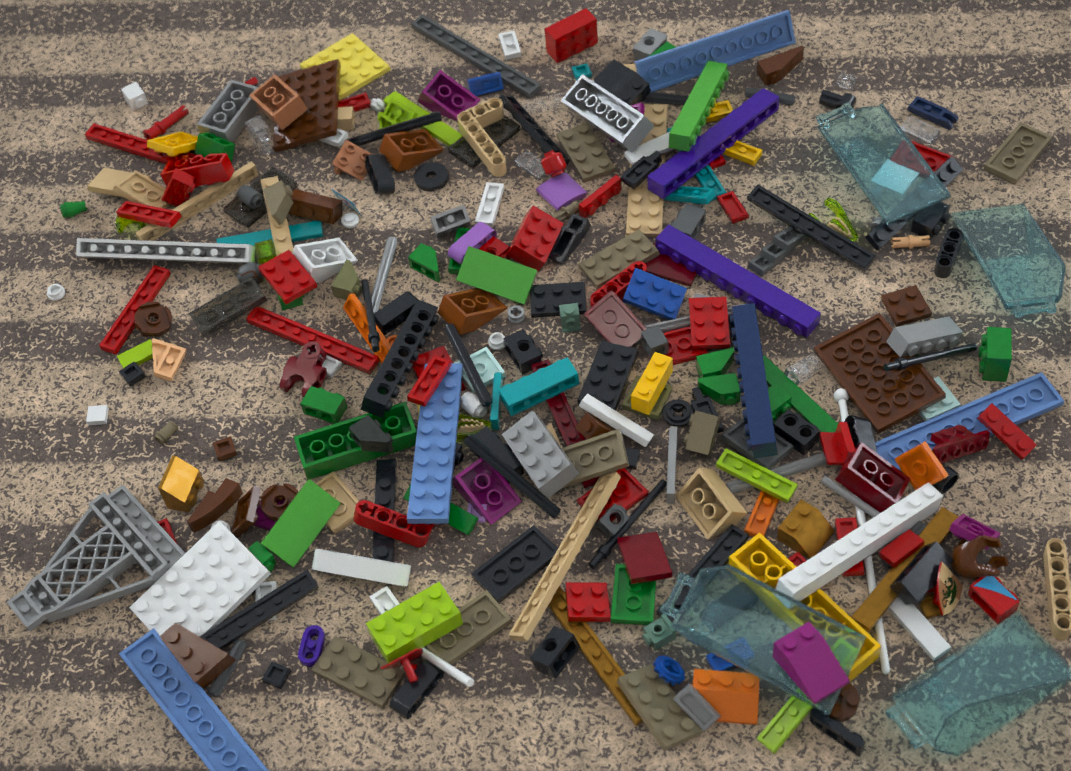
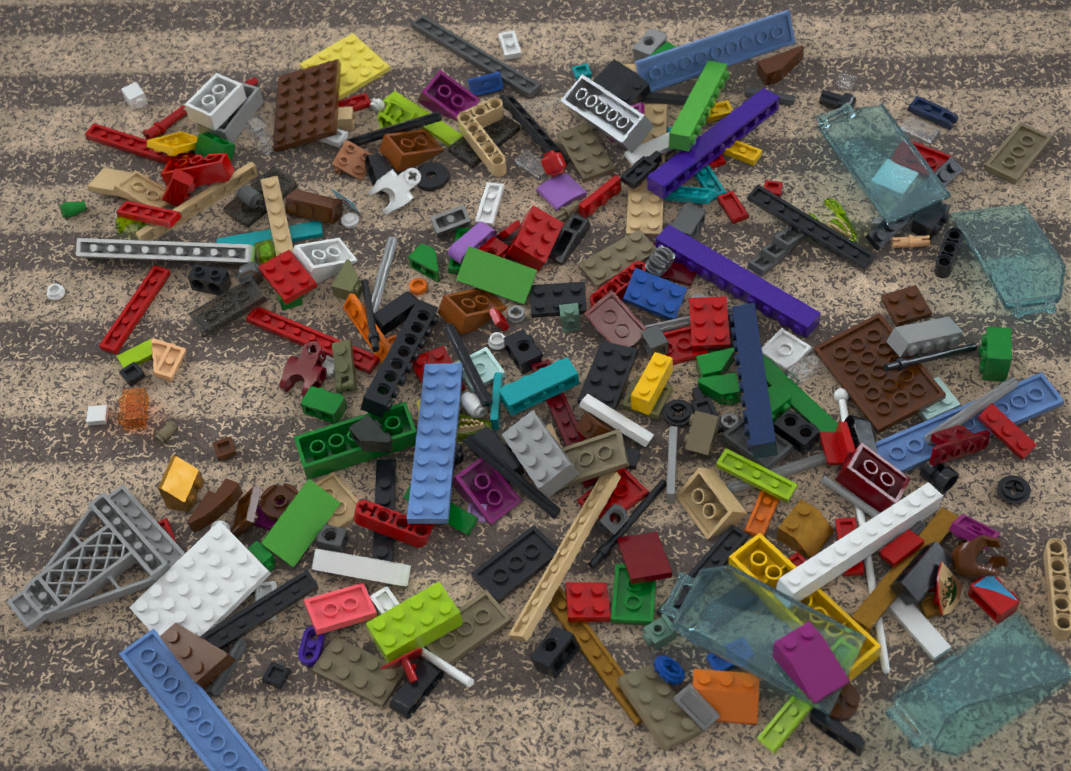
reddish brown plate [134,301,172,337] -> none
nougat brick [249,74,308,130] -> none
dark tan slope [263,180,293,225] -> none
red plate [407,355,452,407] -> none
red brick [544,8,598,63] -> none
orange tile [894,441,949,491] -> none
none -> clear orange brick [117,387,149,430]
none -> white brick [185,73,247,131]
none -> black brick [188,264,232,297]
none -> coral plate [304,583,377,635]
none -> dark grey brick [316,524,350,553]
none -> olive plate [332,339,357,393]
none -> white piece [368,168,421,215]
none -> orange tile [409,278,428,295]
none -> red tile [488,308,509,331]
none -> red tile [496,220,522,241]
none -> flat silver gear [645,245,675,277]
none -> light grey bush [721,413,738,432]
none -> white tile [762,328,812,374]
none -> red tile [764,180,783,198]
none -> light grey axle [924,377,1018,445]
none -> black gear [997,475,1031,505]

